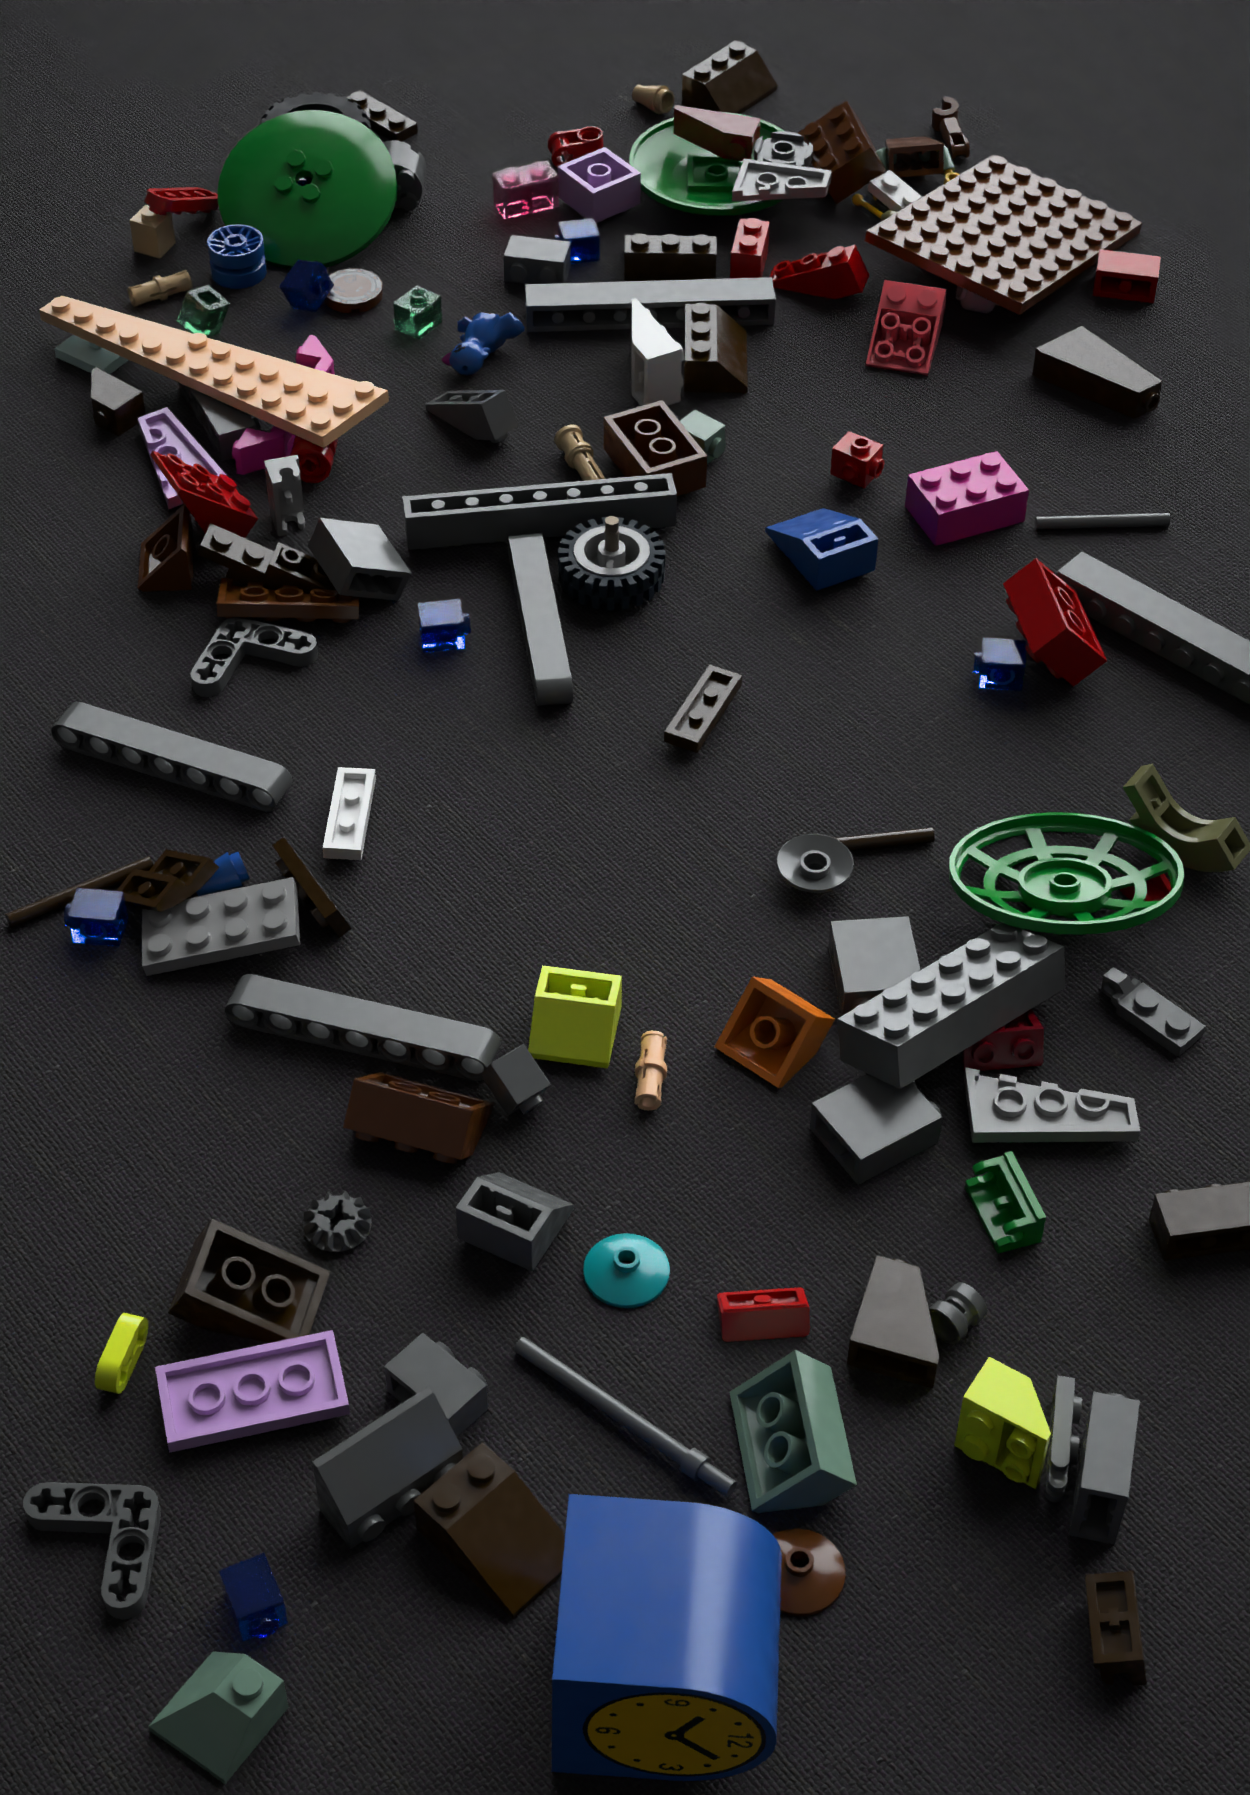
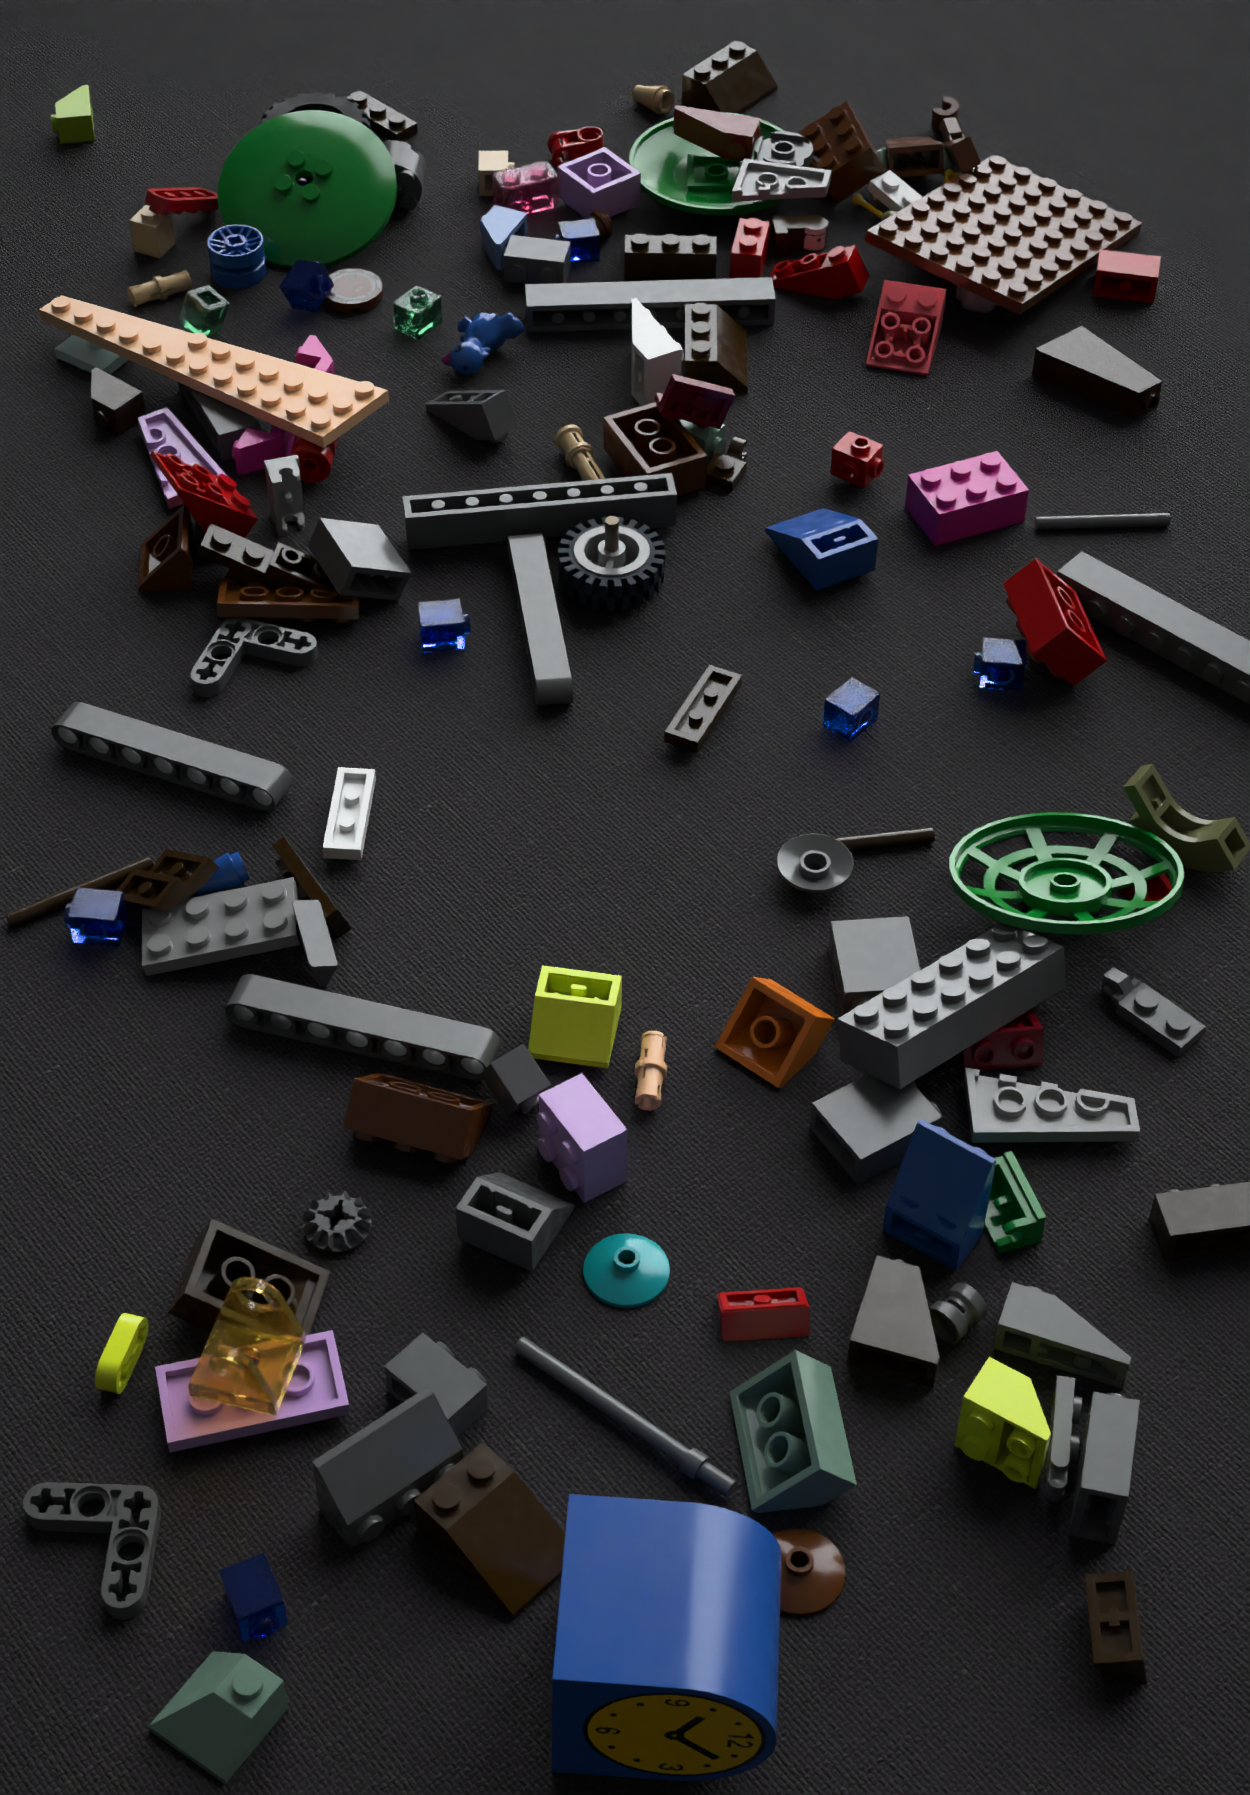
none -> lime slope [51,85,95,144]
none -> clear yellow hose [188,1277,306,1416]
none -> slope [292,900,338,988]
none -> tan brick [479,151,514,196]
none -> slope [479,205,527,270]
none -> lavender brick [536,1073,628,1203]
none -> reddish brown plate [587,210,614,240]
none -> dark red bracket [654,374,735,429]
none -> dark brown plate [706,436,748,492]
none -> dark brown leg [770,215,828,256]
none -> clear blue brick [822,677,880,742]
none -> blue slope [883,1119,996,1271]
none -> reddish brown slope [943,136,980,173]
none -> slope [993,1282,1131,1389]

